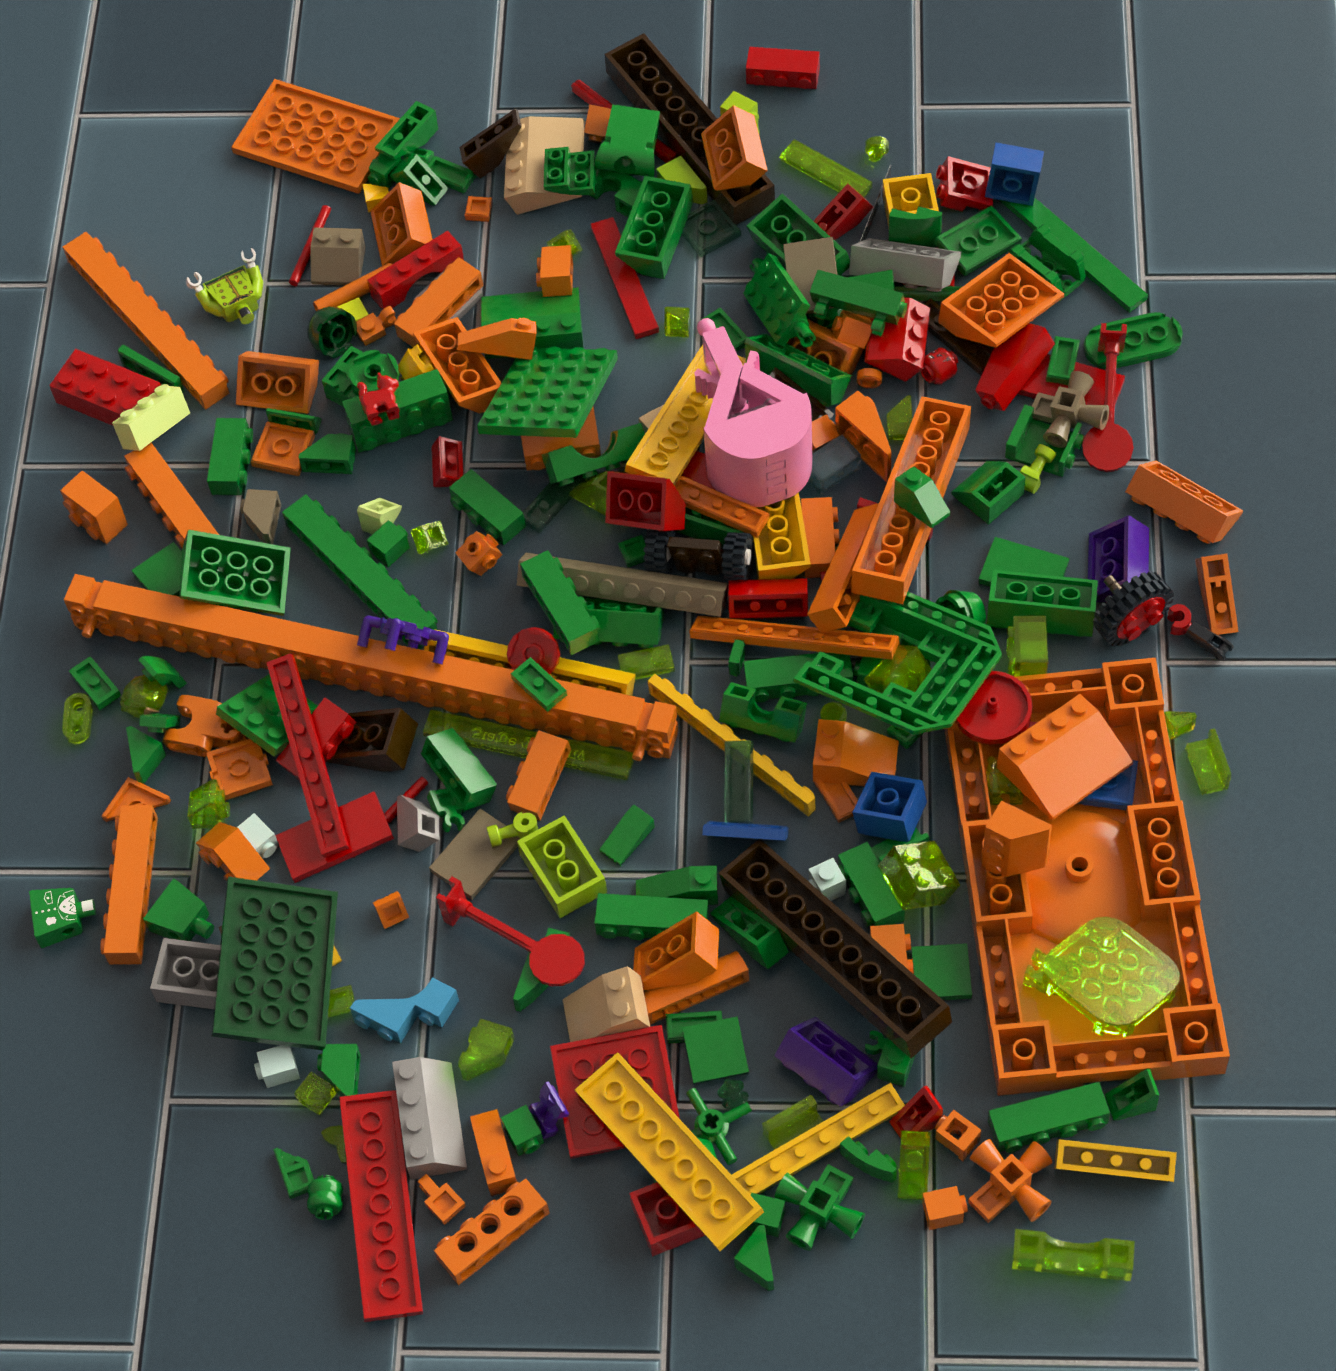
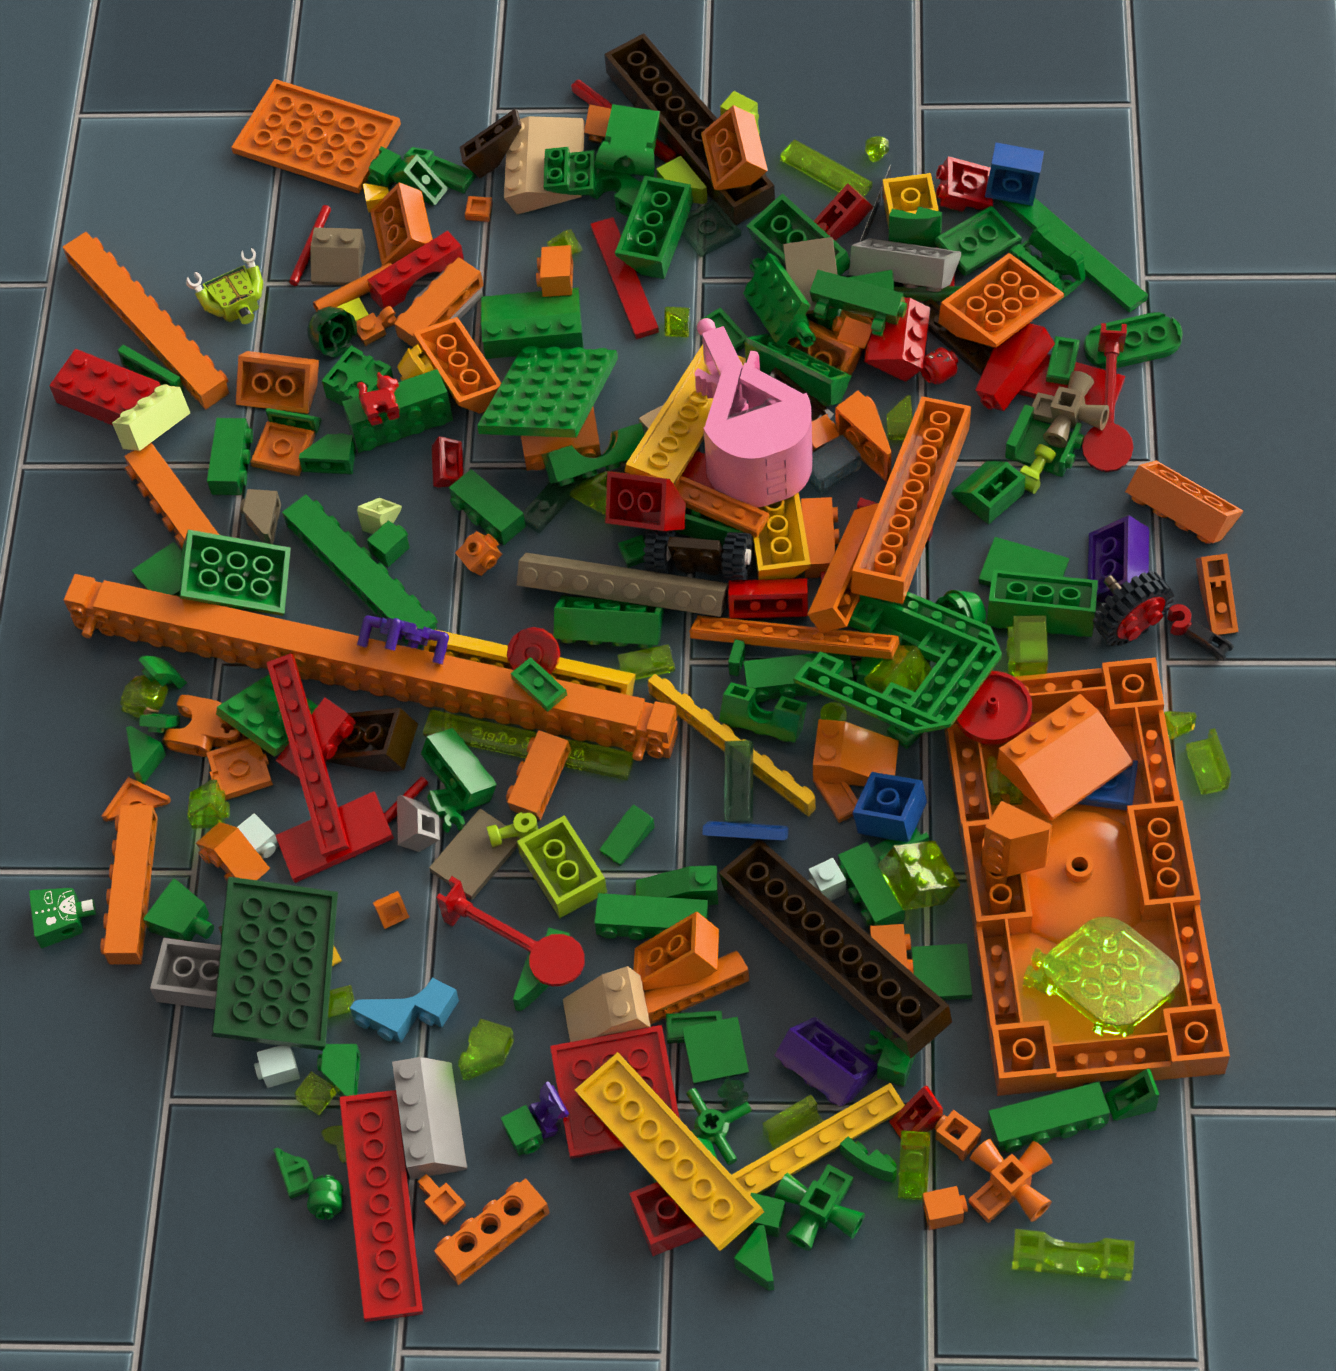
orange brick [60,471,128,545] -> none
clear neon green plate [62,693,93,744] -> none
green plate [69,656,121,710] -> none
green plate [348,350,400,393] -> none
green slope [375,101,438,160] -> none
clear neon green slope [410,520,449,554] -> none
orange slope [457,318,536,360] -> none
orange slope [470,1109,517,1196] -> none
green brick [520,550,601,655] -> none
green slope [710,897,789,969] -> none
red brick [746,47,820,89] -> none
orange tile [857,368,882,388] -> none
green slope [894,466,950,528] -> none
yellow brick [1054,1139,1177,1182] -> none

